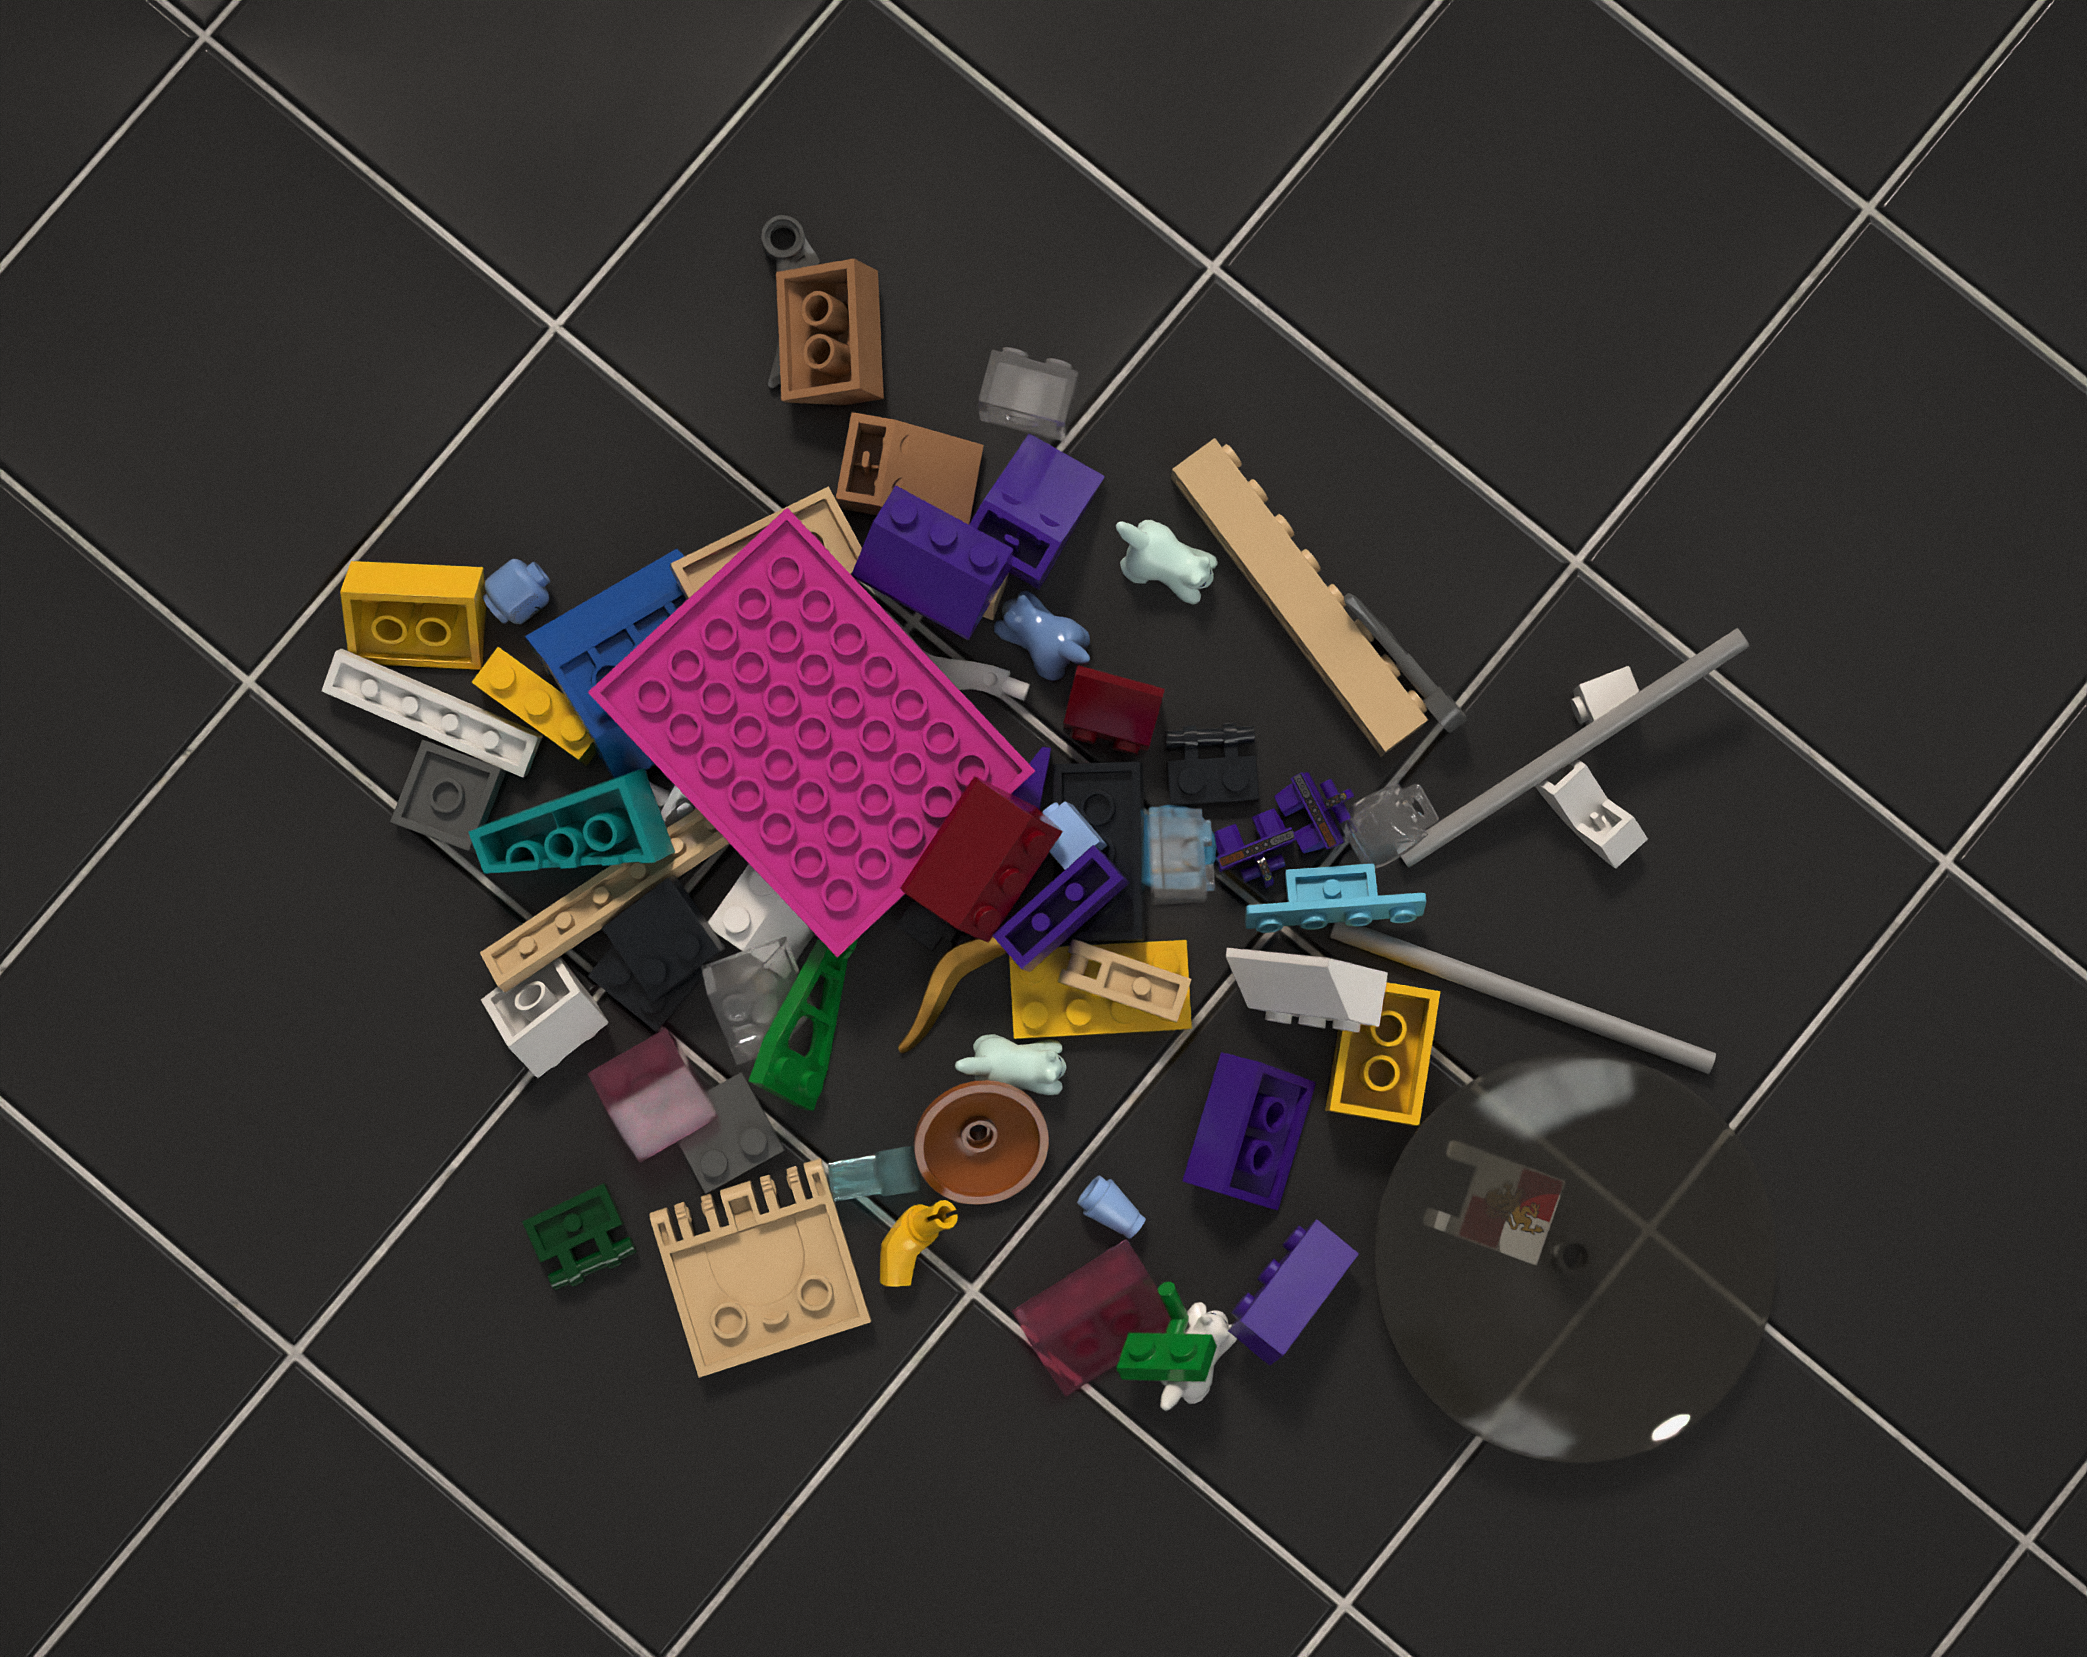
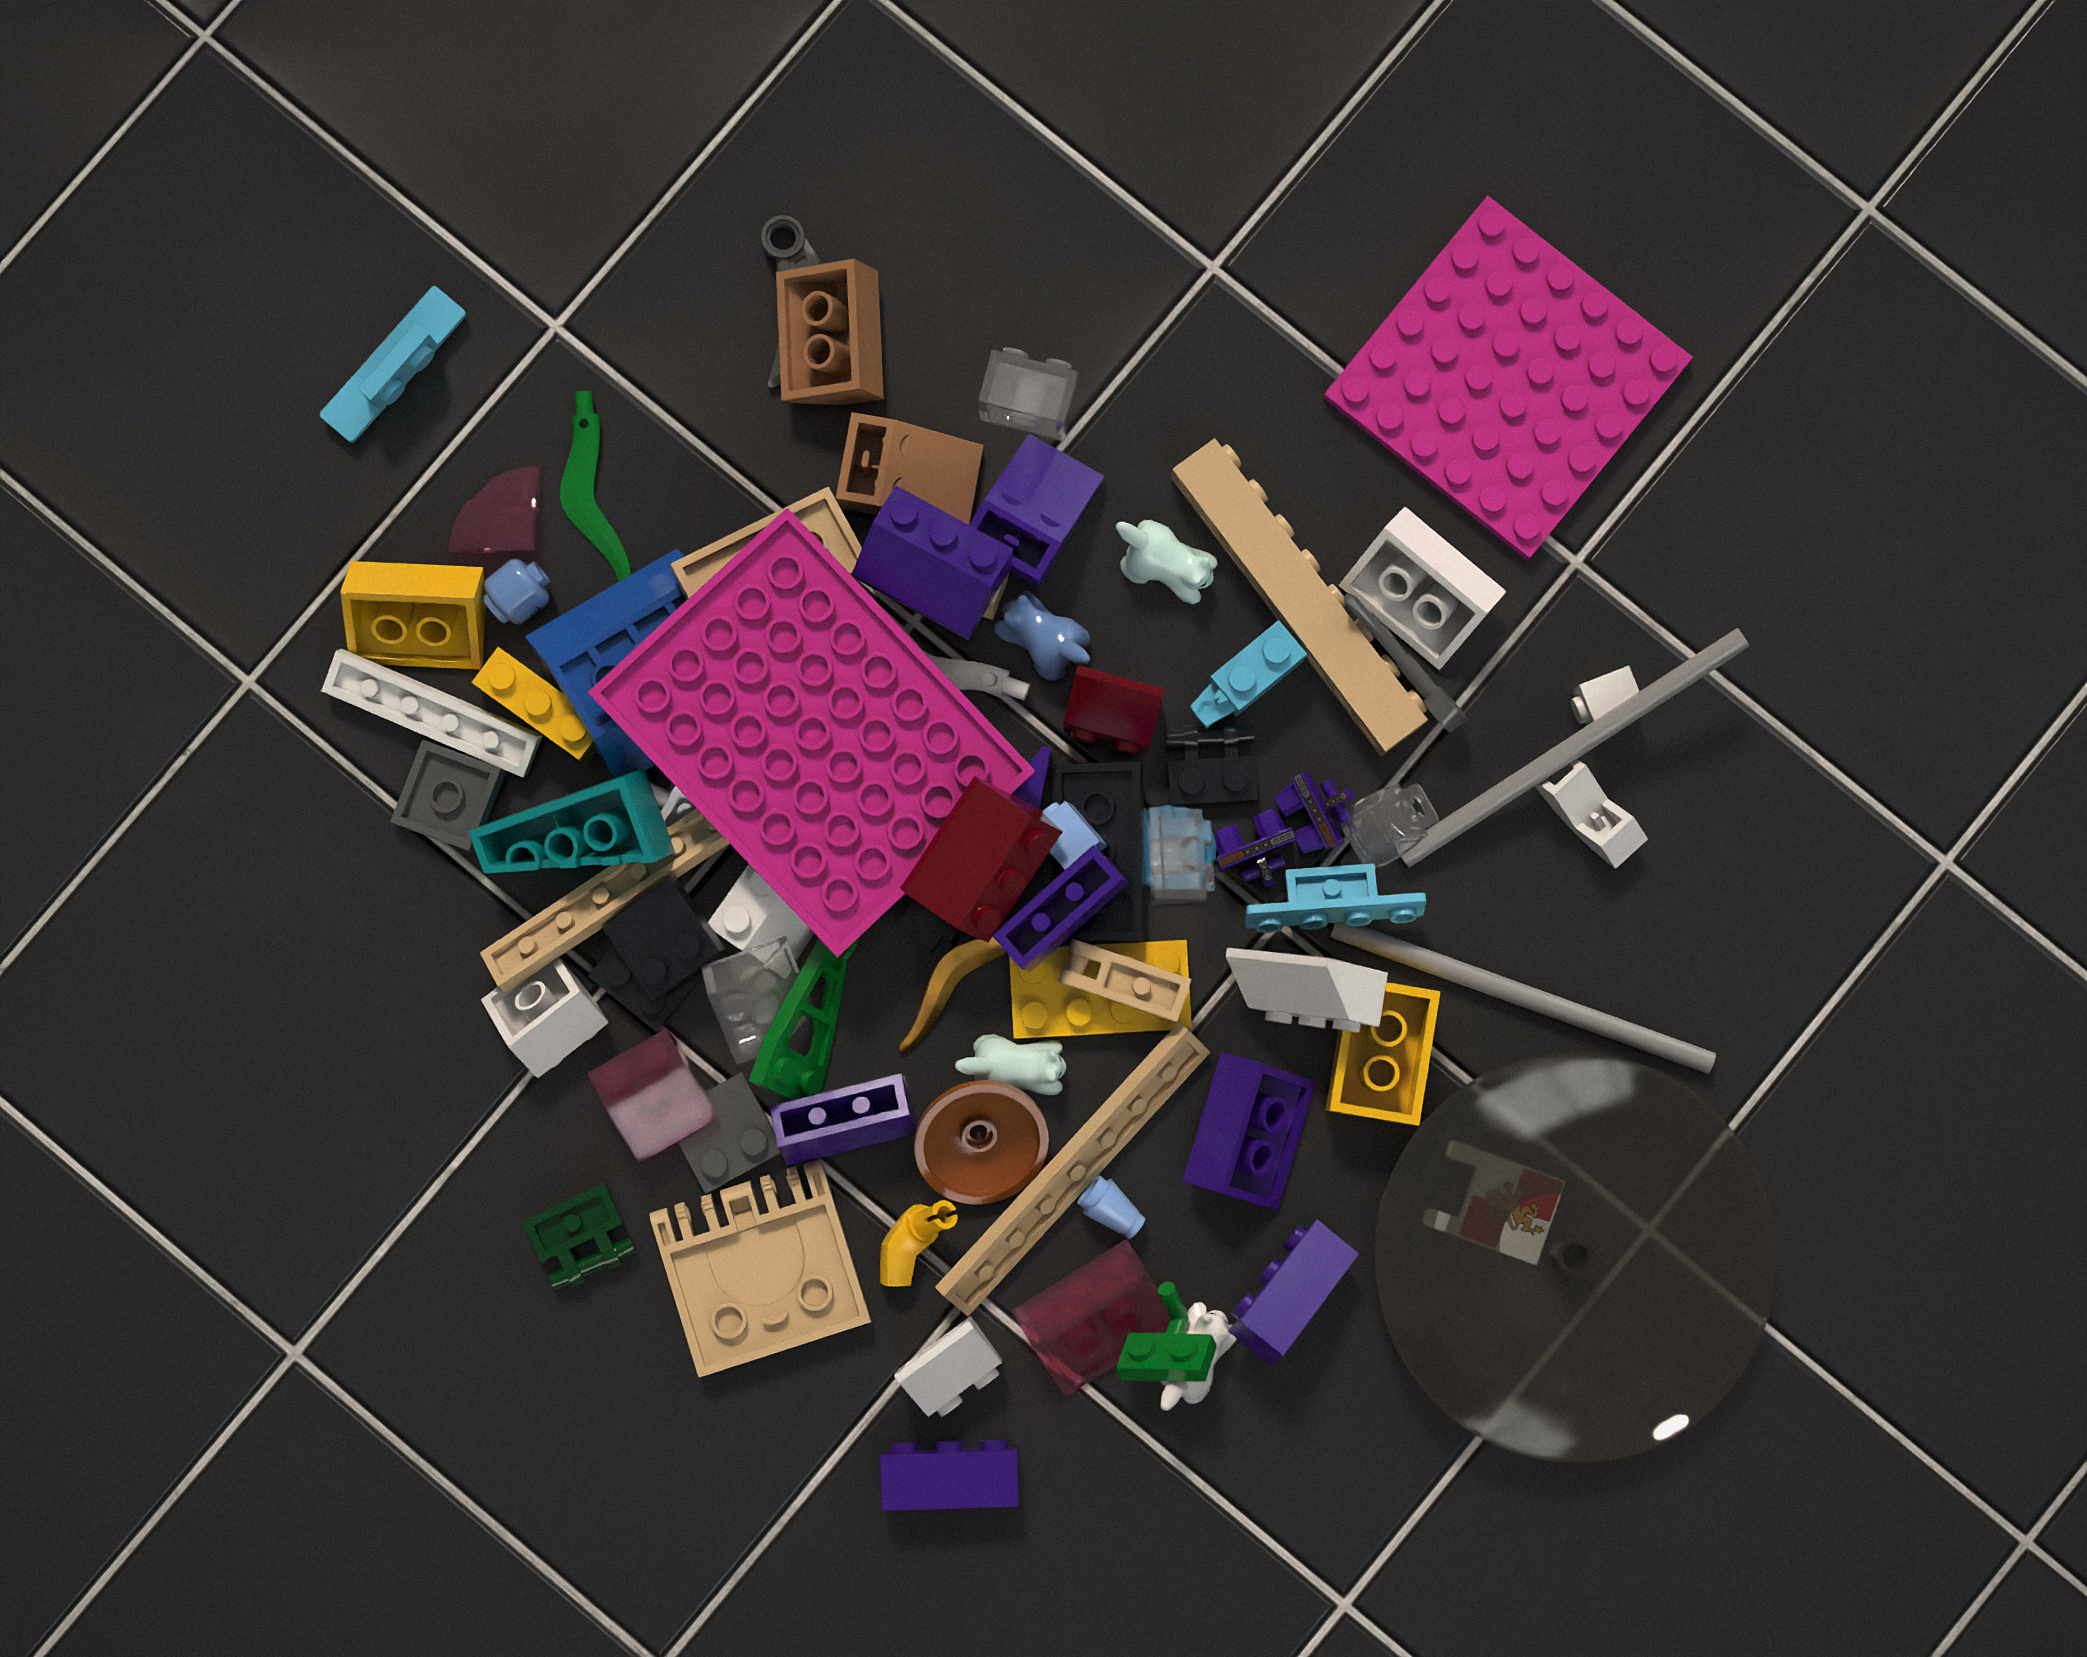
clear light blue piece [828,1146,921,1202] -> none
none -> medium azure bracket [320,286,466,443]
none -> clear pink brick [449,466,540,553]
none -> green piece [560,391,631,582]
none -> dark purple brick [770,1074,917,1166]
none -> dark purple brick [880,1439,1019,1511]
none -> white slope [894,1316,1002,1417]
none -> tan plate [935,1022,1211,1316]
none -> medium azure hinge [1189,620,1307,728]
none -> dark pink plate [1323,195,1693,561]
none -> white slope [1338,507,1506,670]

